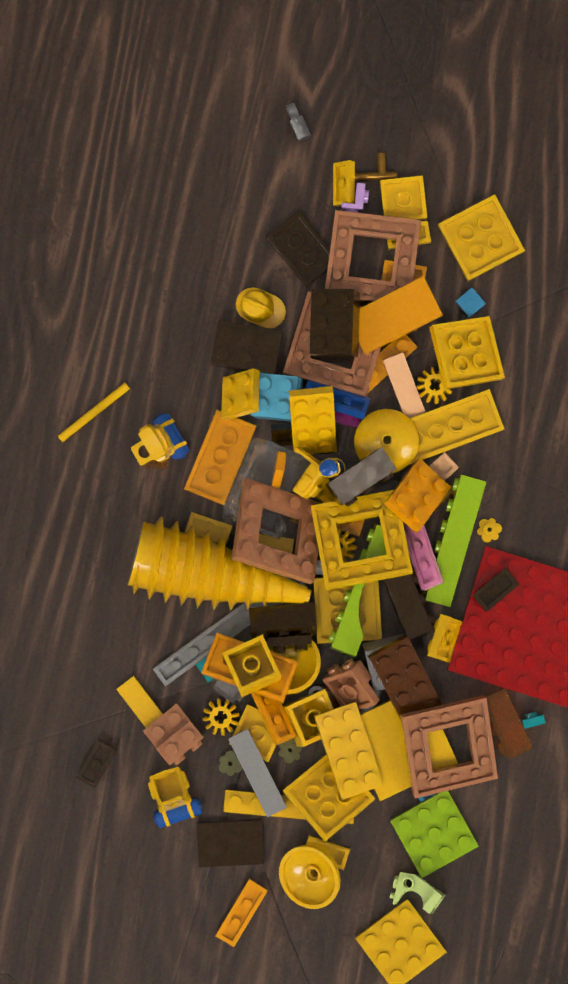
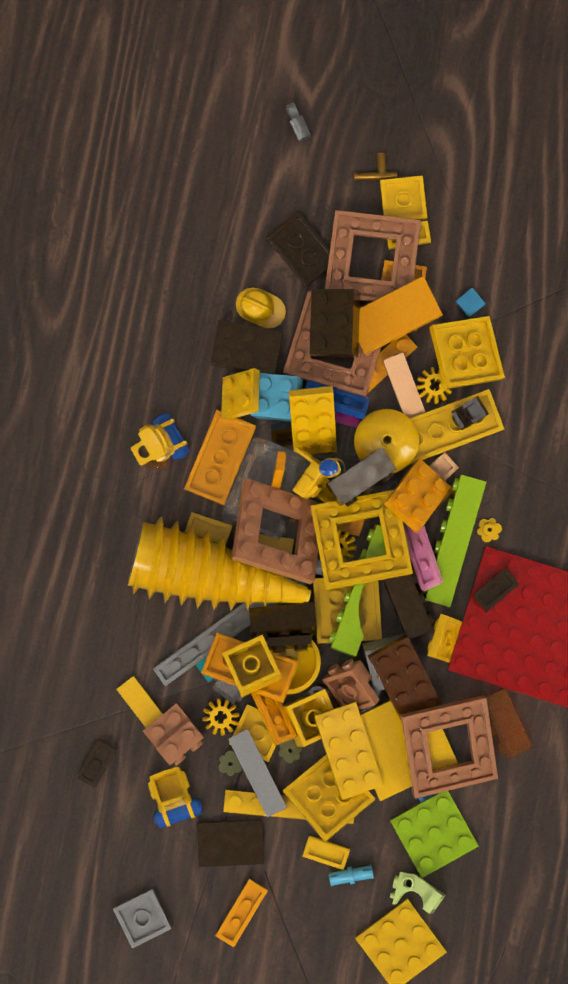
yellow bar [58,382,130,442] -> none
yellow dish [279,845,341,909] -> none
yellow plate [333,160,355,207] -> none
lavender bracket [341,183,369,213] -> none
yellow plate [438,194,525,282] -> none
teal plate [520,711,545,729] -> none
none -> light grey plate [113,888,172,948]
none -> medium azure pin [329,865,374,886]
none -> dark brown bracket [451,396,489,430]

